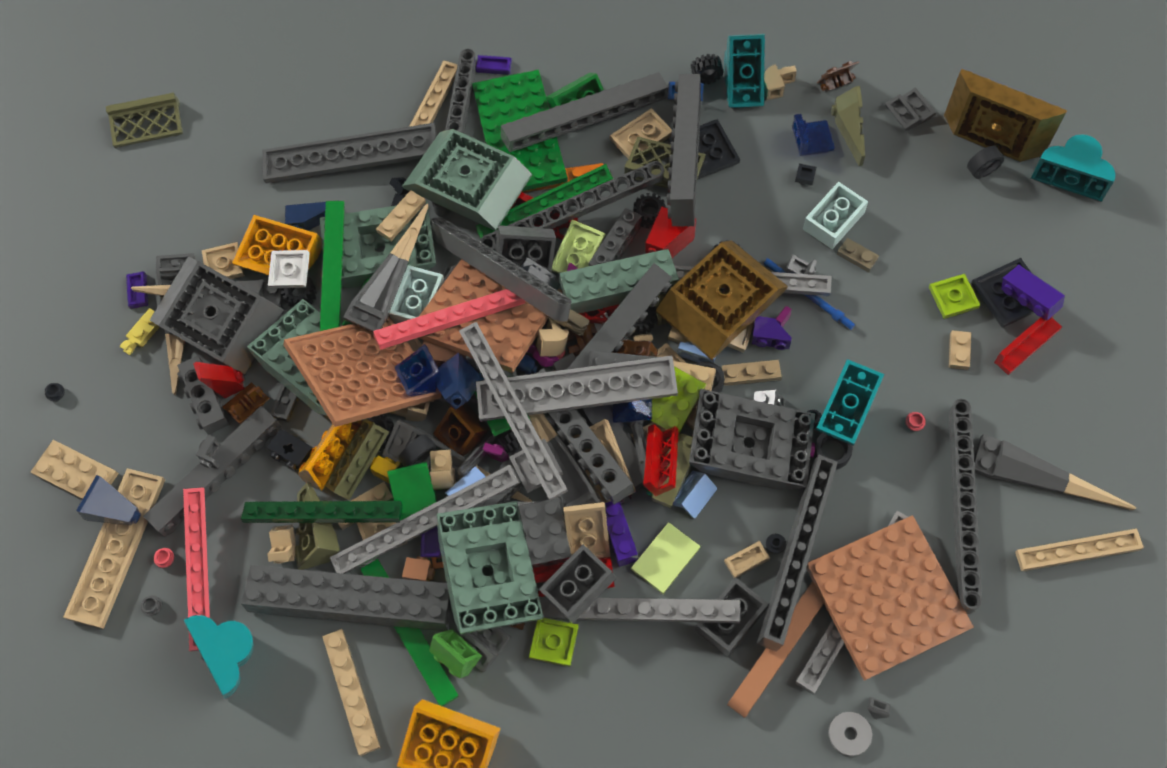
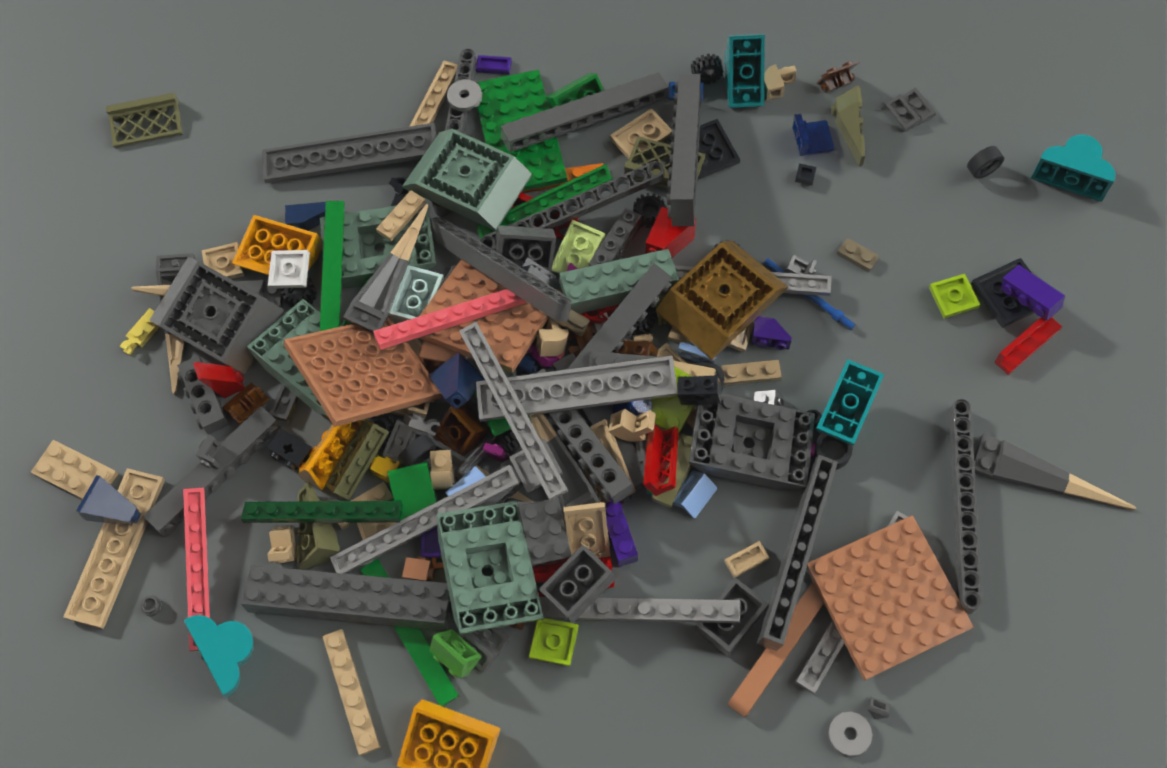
black plate [45,383,65,401] -> none
dark purple tile [126,271,148,309] -> none
coral plate [154,548,175,568] -> none
clear blue slope [394,344,441,396] -> none
yellowish green tile [631,522,701,594] -> none
black plate [766,533,786,554] -> none
magenta tile [776,306,792,327] -> none
light aqua brick [803,182,868,249] -> none
coral plate [905,412,926,431] -> none
pearl gold slope [944,69,1067,162] -> none
tan plate [949,330,971,370] -> none
tan plate [1015,529,1144,572] -> none
none -> light grey plate [403,413,440,436]
none -> light grey tile [447,80,482,112]
none -> tan brick [608,409,656,442]
none -> black brick [677,375,721,405]

